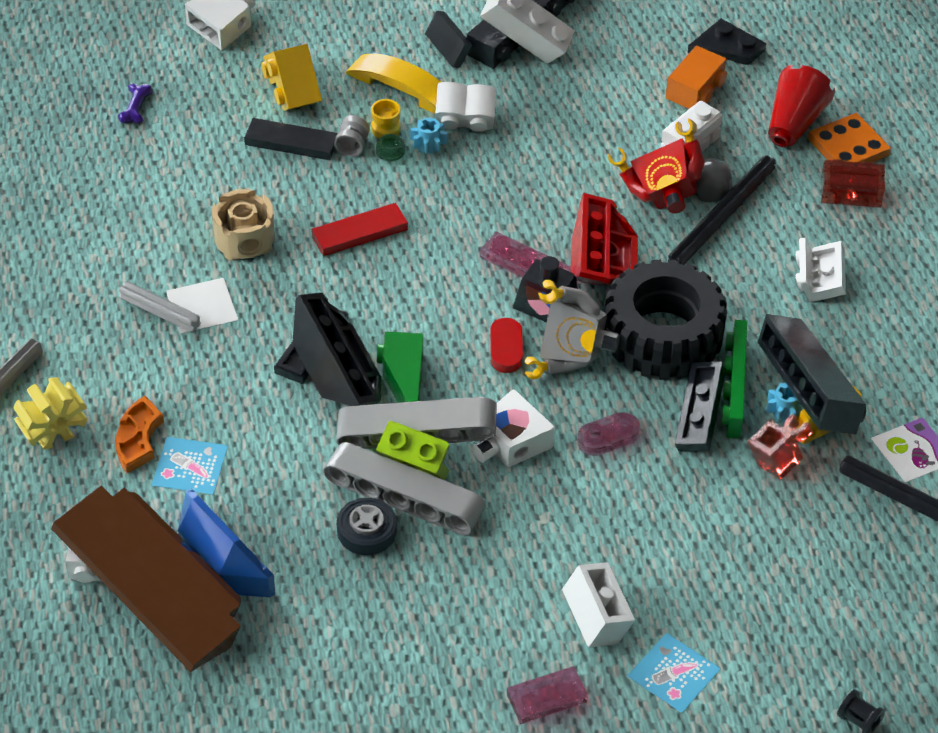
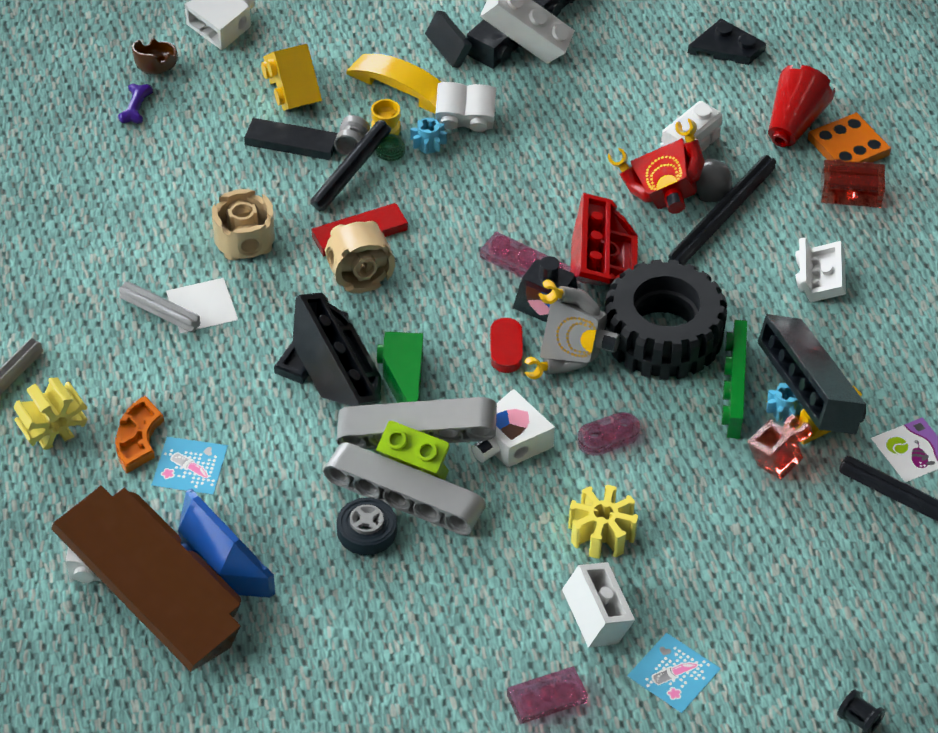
orange brick [665,45,727,109] -> none
black plate [675,361,726,451] -> none
none -> reddish brown hair [131,38,178,75]
none -> black axle [310,120,391,212]
none -> tan brick [325,221,395,293]
none -> light yellow gear [568,485,638,559]

